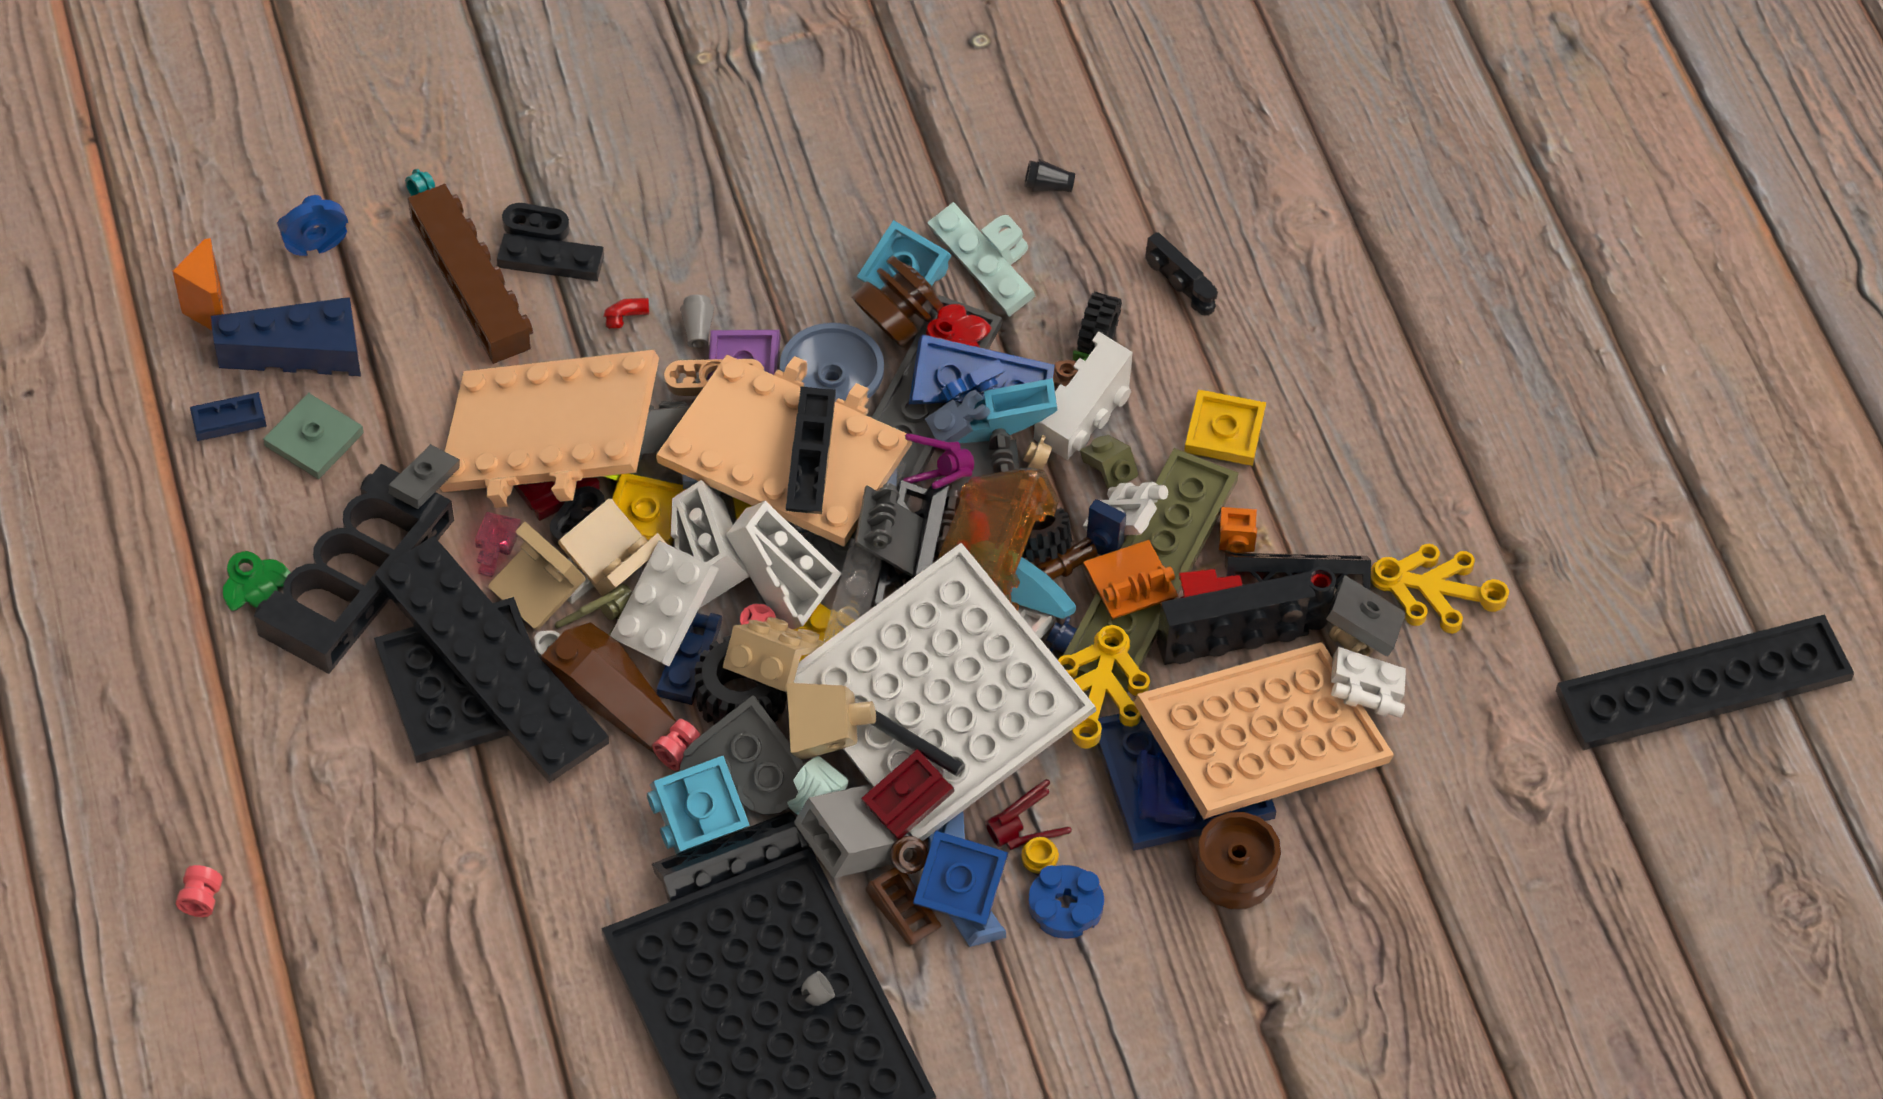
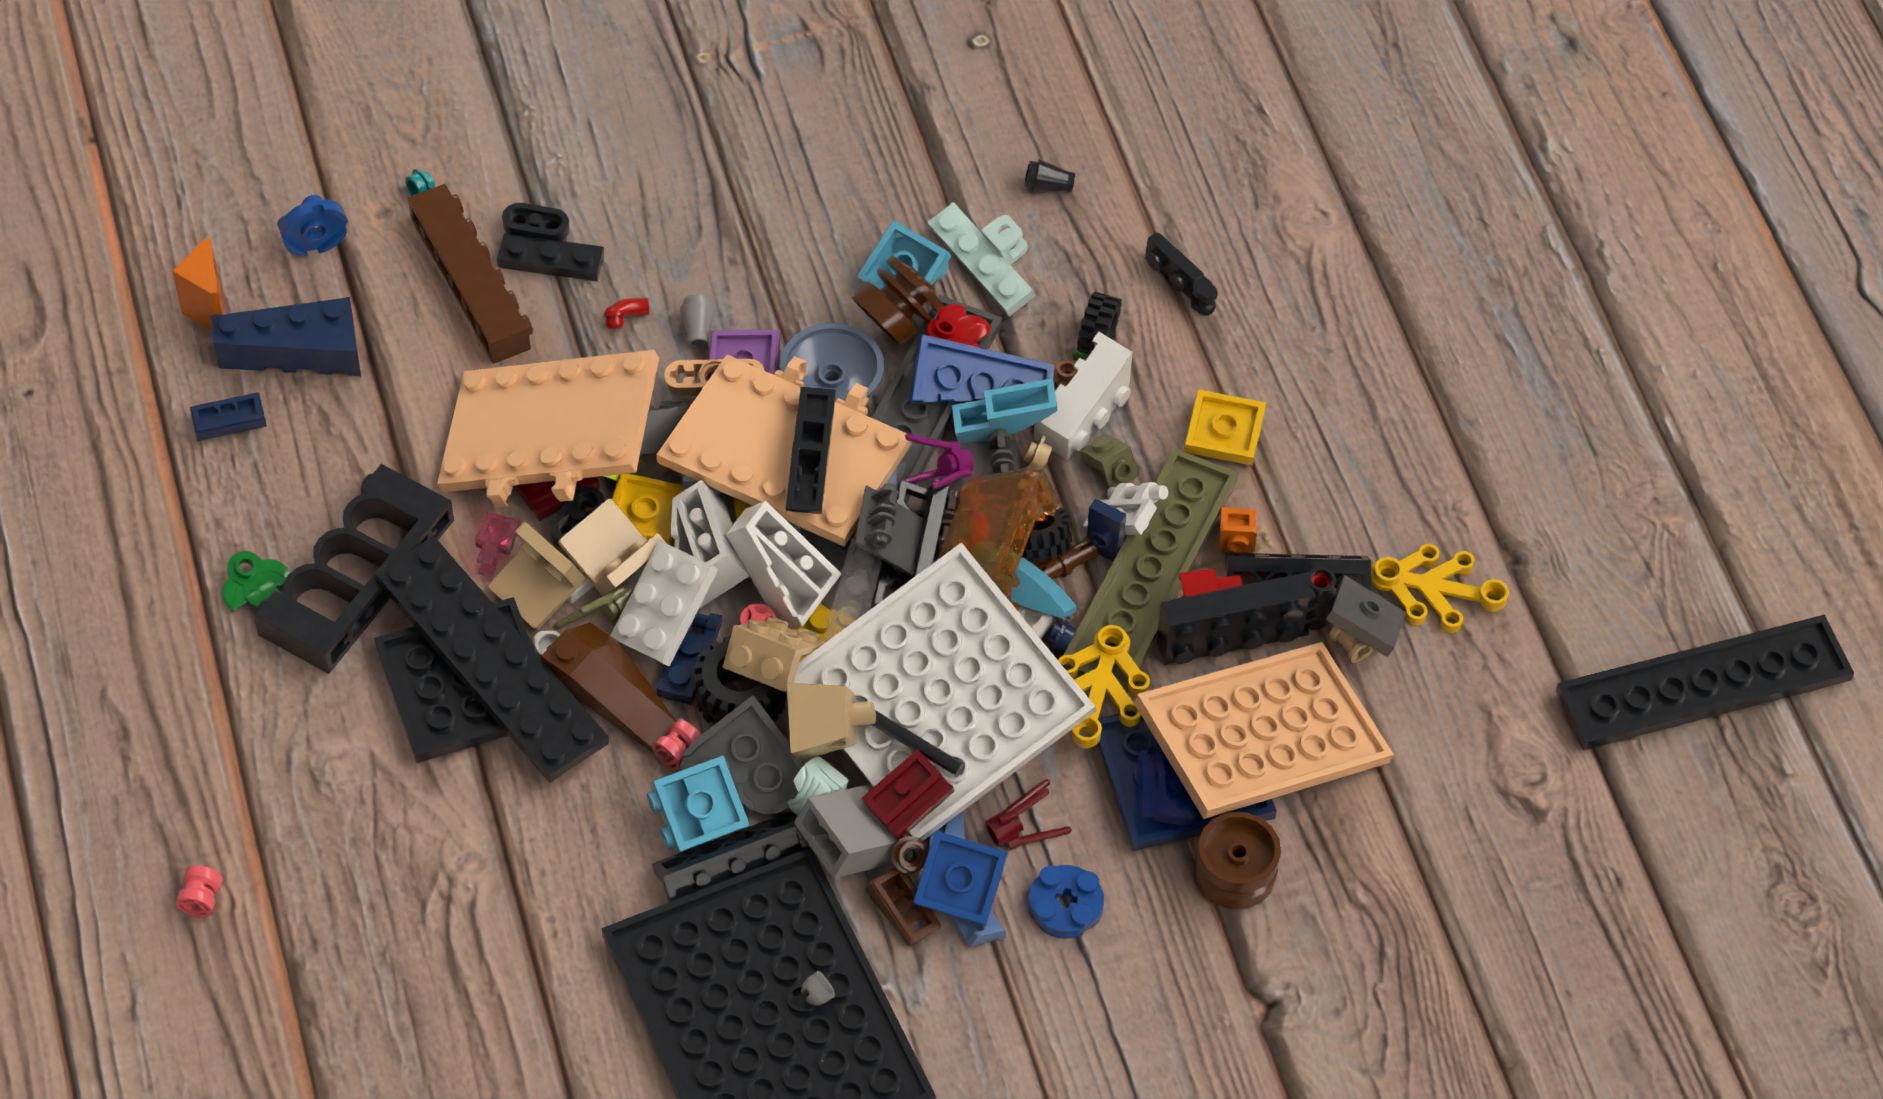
sand green plate [263,393,364,479] -> none
dark grey plate [388,444,460,509] -> none
sand blue plate [925,390,991,450] -> none
blue plate [941,359,1005,402] -> none
yellow plate [1021,837,1059,874] -> none
orange hinge [1083,540,1178,620] -> none
white plate [1331,647,1406,718] -> none

